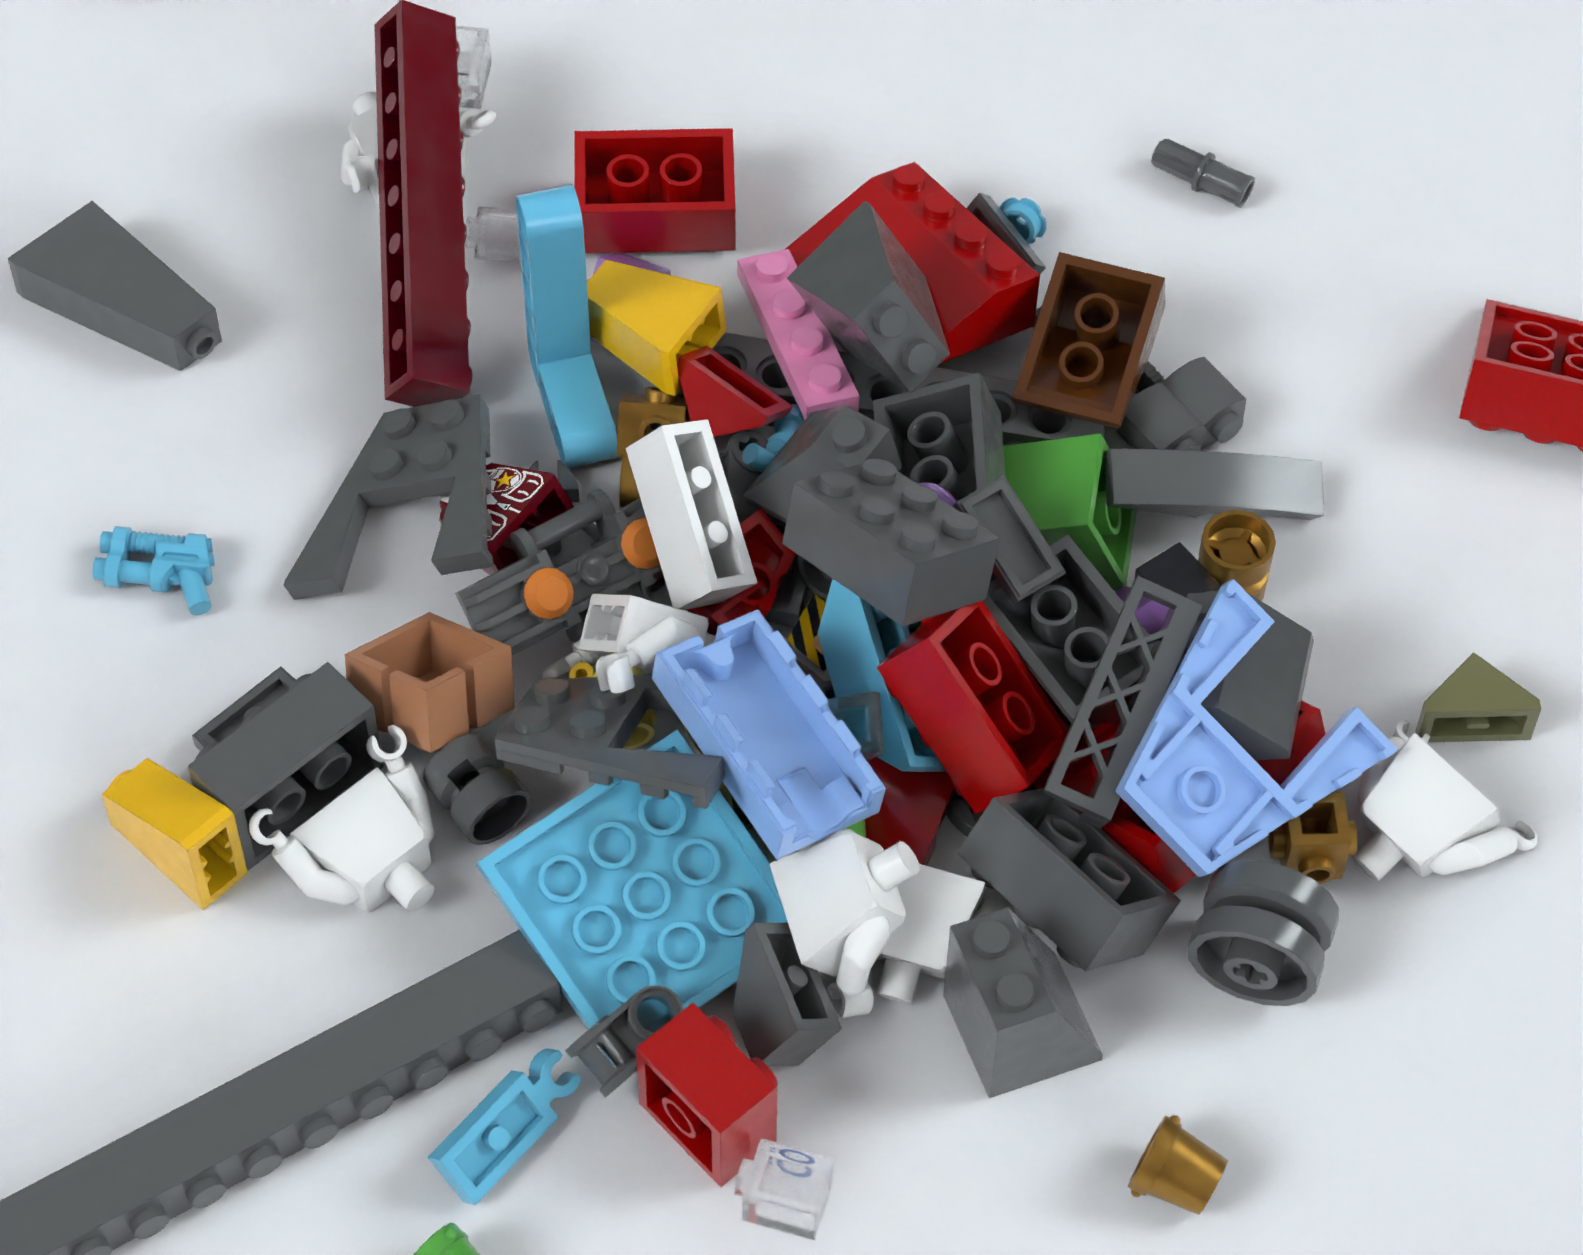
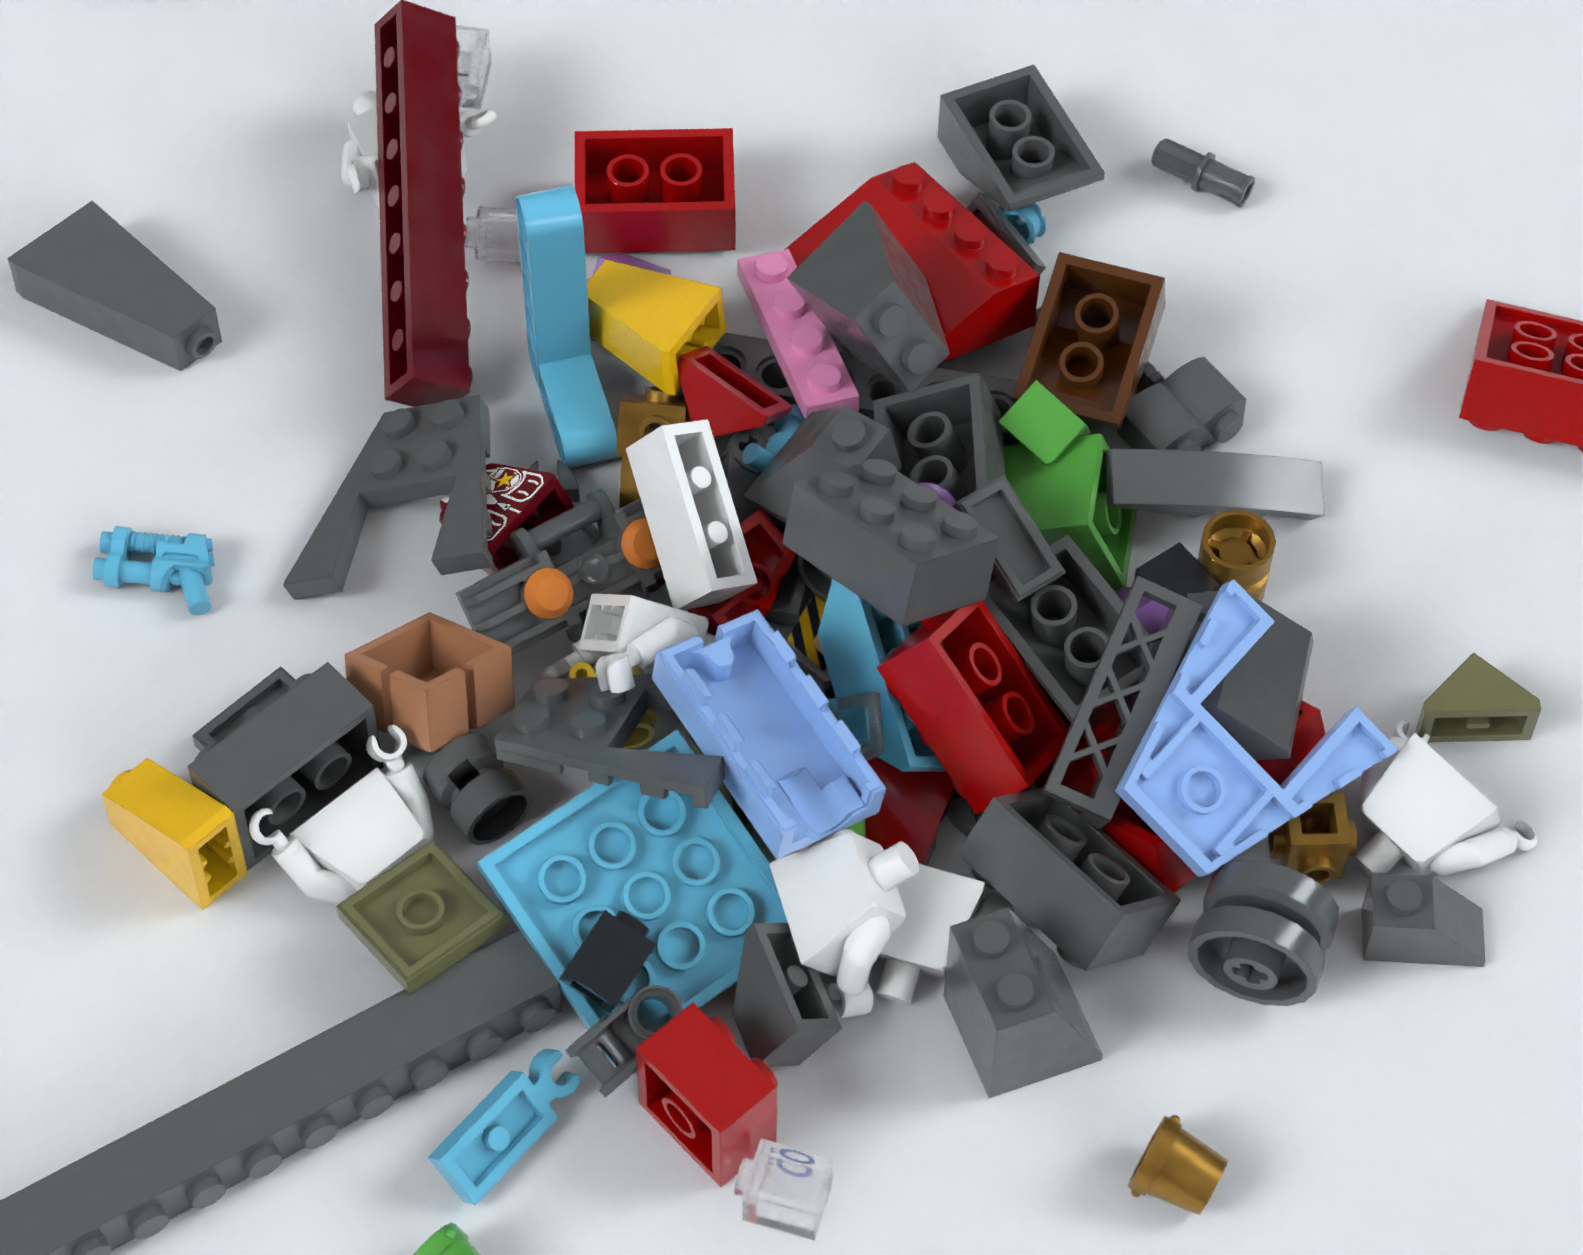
none -> olive tile [336,840,508,995]
none -> black brick [558,910,656,1013]
none -> dark grey slope [937,65,1105,212]
none -> bright green panel [998,380,1091,465]
none -> dark grey slope [1361,873,1485,967]

